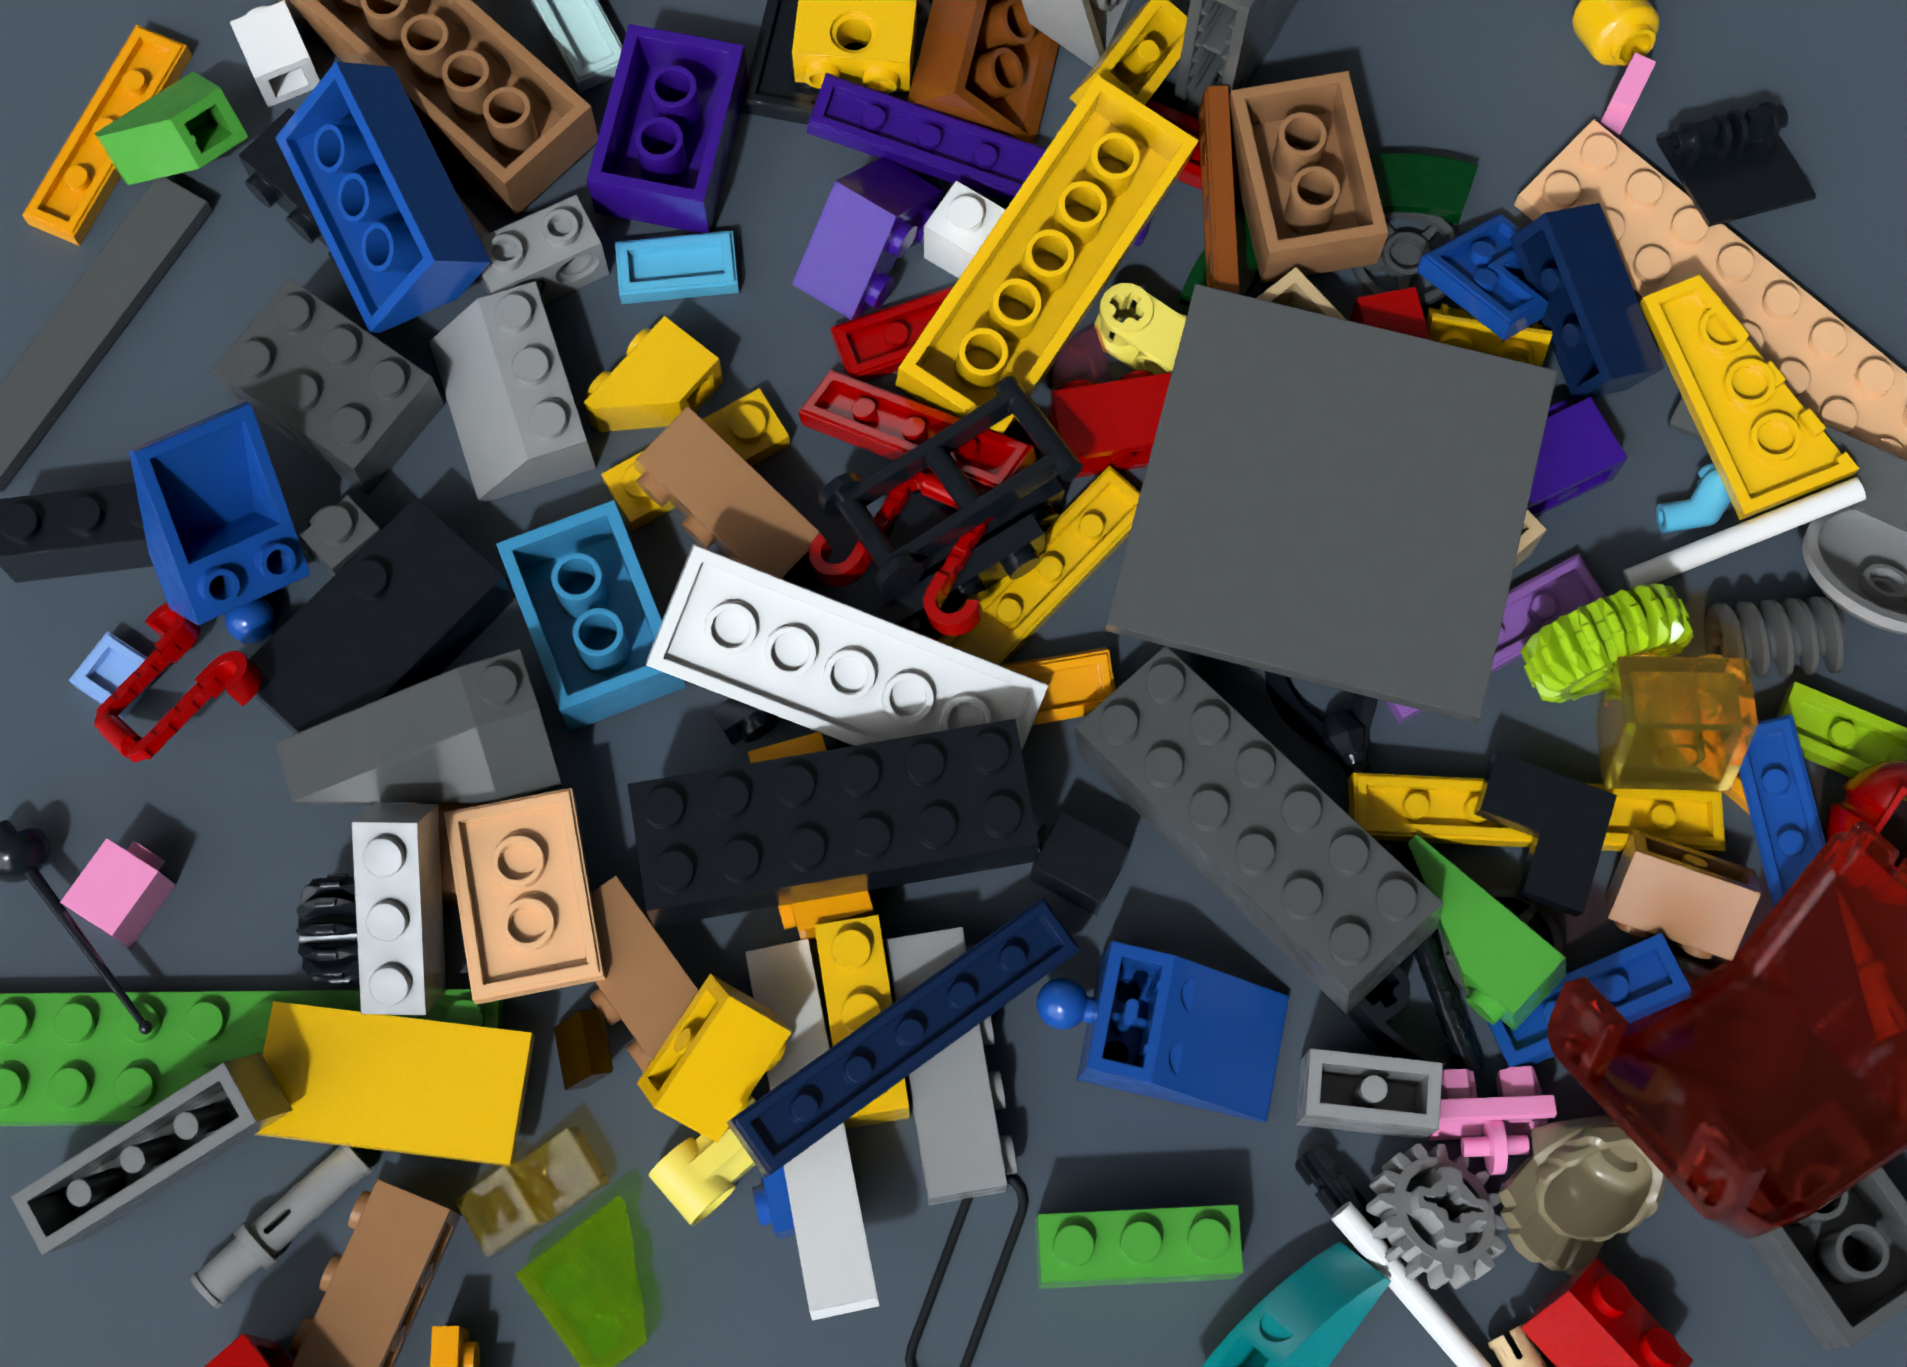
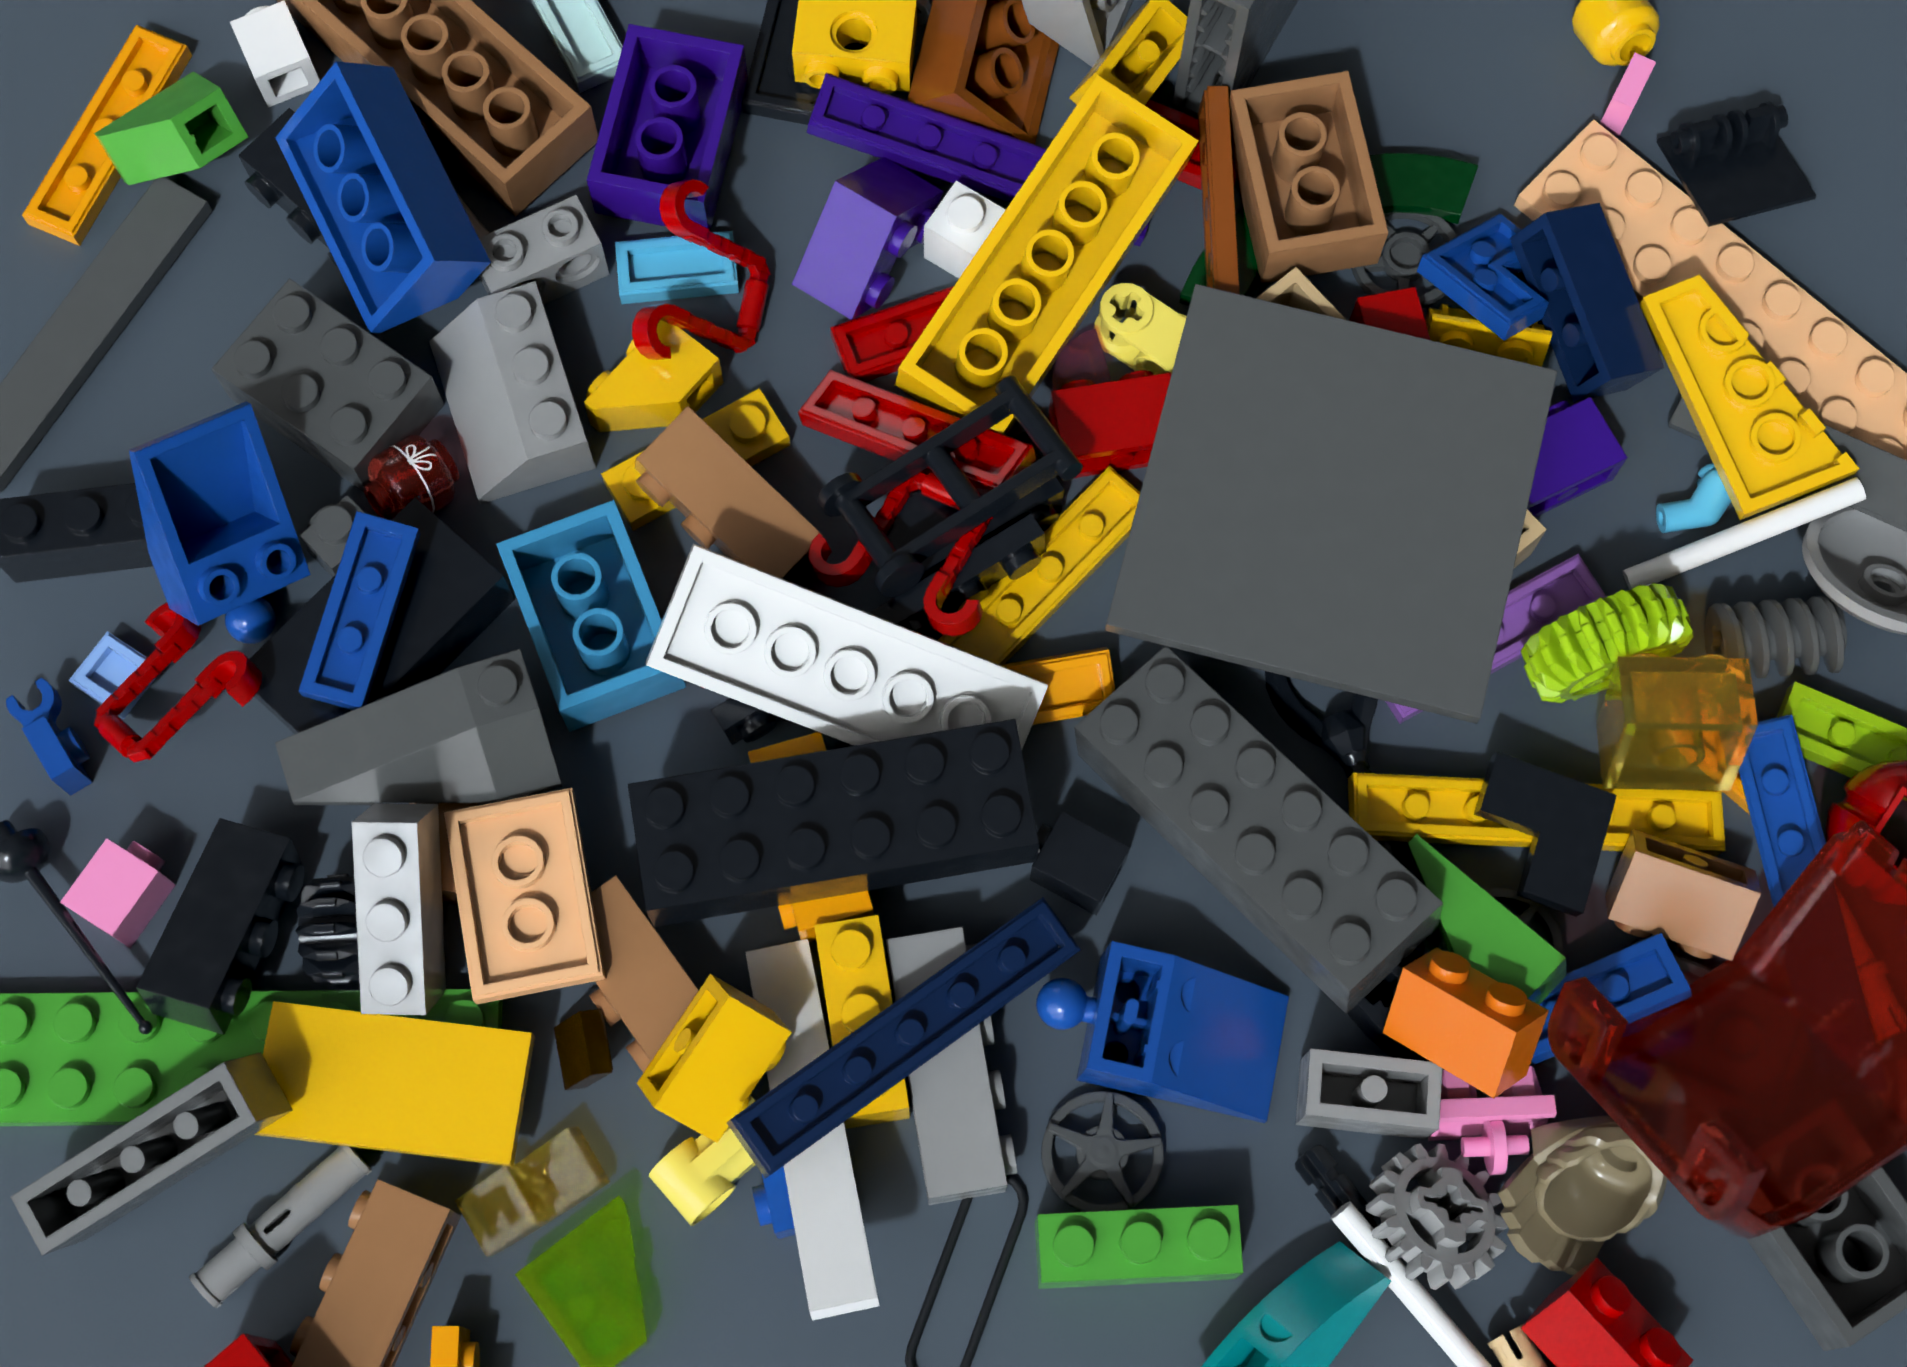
none -> blue plate [6,678,93,796]
none -> black brick [136,818,305,1035]
none -> blue plate [299,511,421,710]
none -> clear red head [363,435,460,518]
none -> red piece [632,179,771,360]
none -> dark grey wheel [1041,1091,1164,1212]
none -> orange brick [1383,947,1549,1098]

